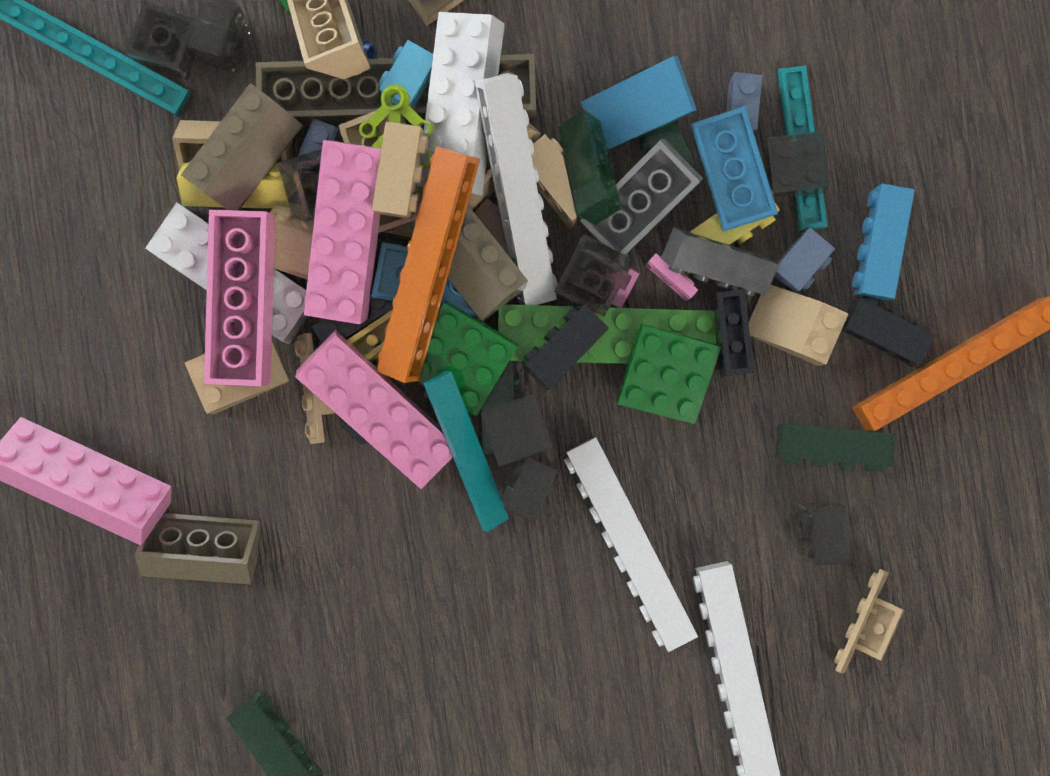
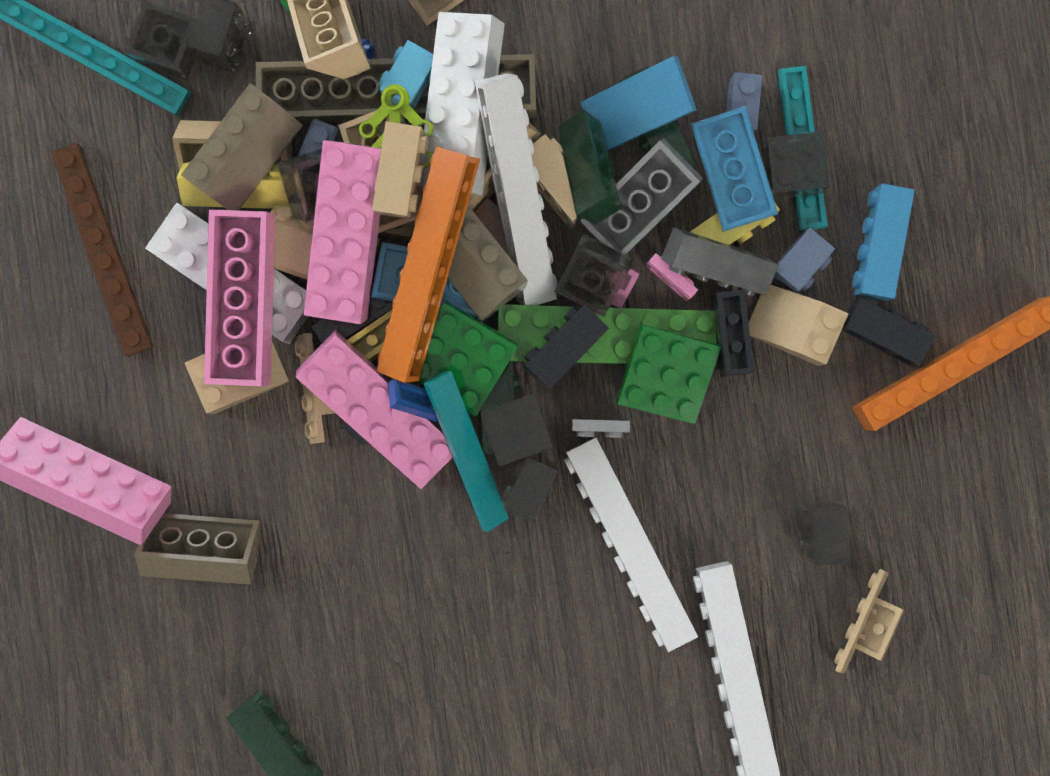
clear green brick [775,424,895,471] -> none
none -> reddish brown plate [51,143,154,357]
none -> blue tile [388,379,438,422]
none -> light grey plate [570,419,630,438]

